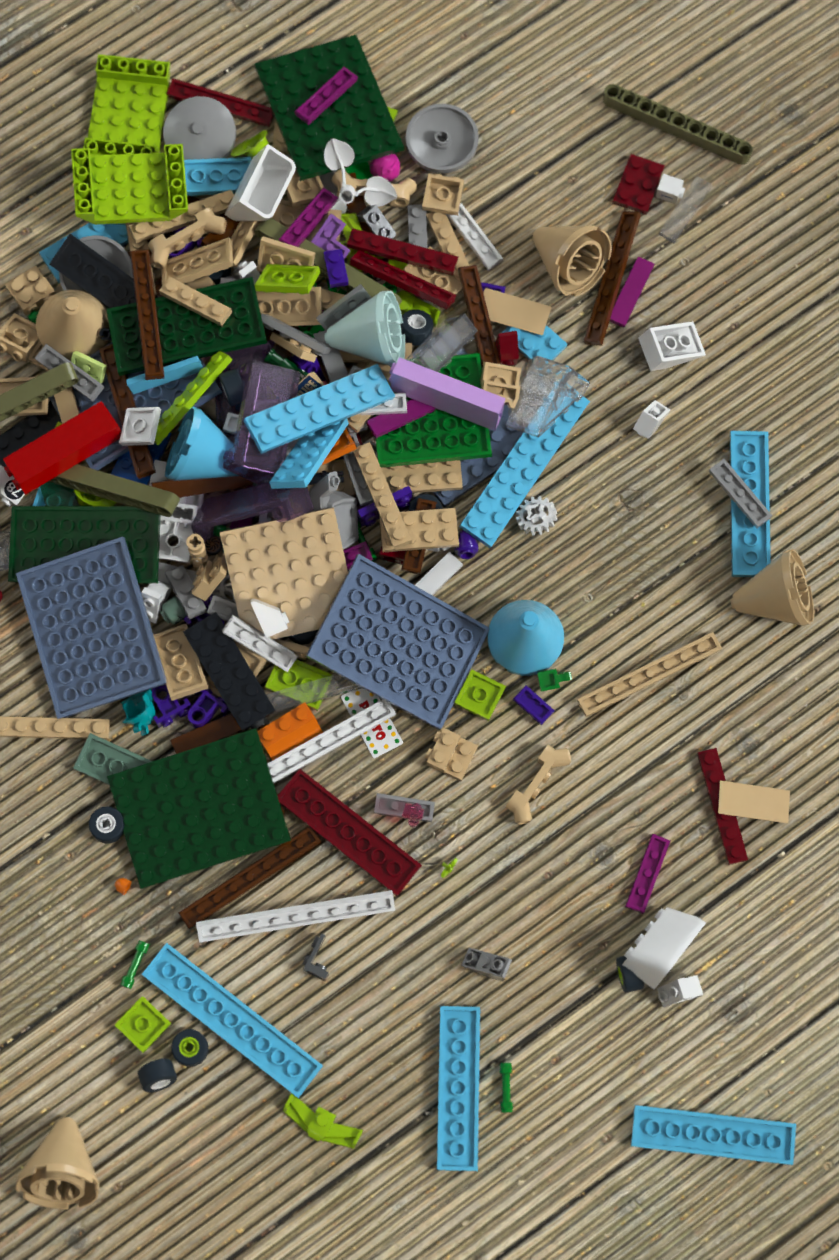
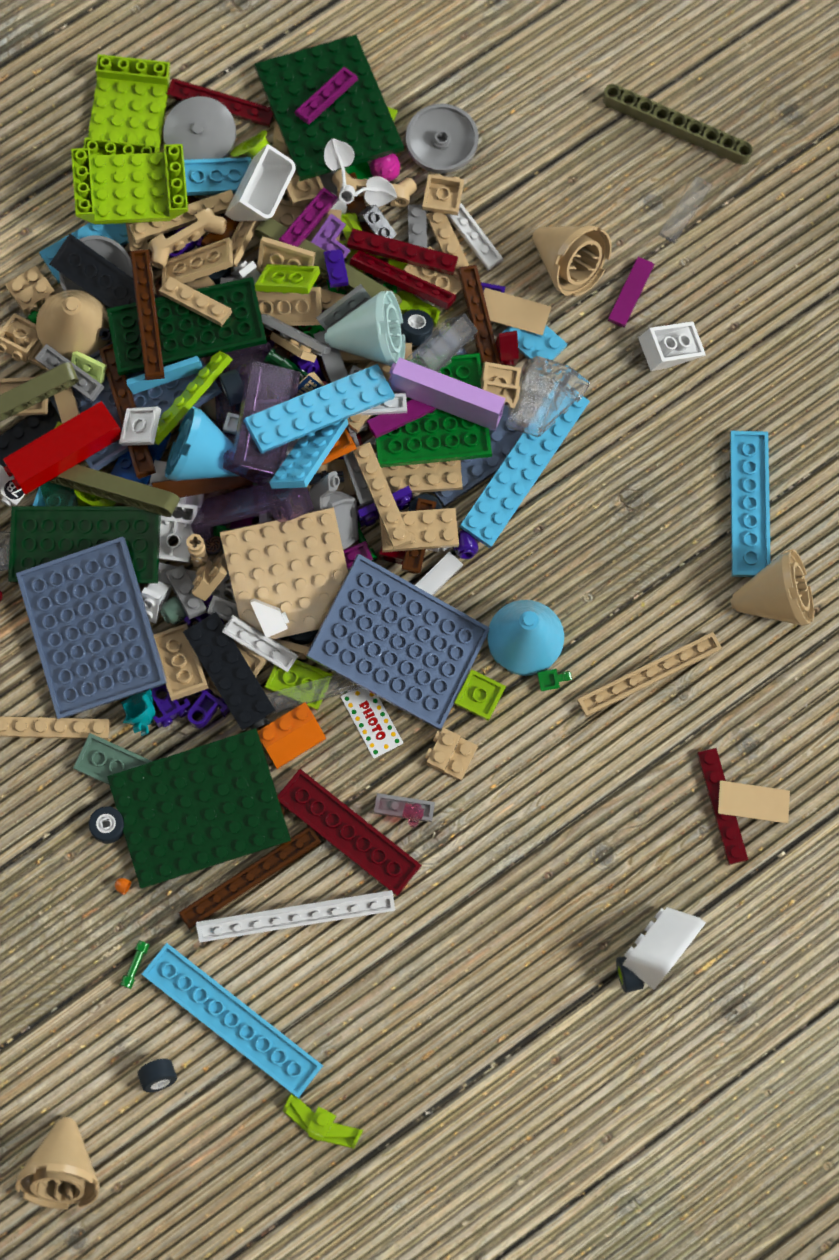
lime plate [115,996,171,1053] -> none
reddish brown tile [170,713,250,754] -> none
black wheel [172,1029,208,1067] -> none
white plate [268,700,396,783] -> none
dark grey bracket [302,933,329,982] -> none
medium azure plate [437,1006,480,1171] -> none
lime plant [441,858,458,878] -> none
light grey slope [461,948,512,982] -> none
green bar [500,1063,513,1113] -> none
tan plate [505,744,571,825] -> none
dark purple plate [513,685,555,726] -> none
white gear [516,496,557,536] -> none
reddish brown tile [583,211,641,346] -> none
dark red plate [613,154,665,215] -> none
magenta tile [625,834,671,914] -> none
medium azure plate [631,1105,796,1165] -> none
white slope [633,400,670,439] -> none
white brick [656,174,685,204] -> none
white pin [657,976,704,1008] -> none
light grey plate [709,459,772,529] -> none

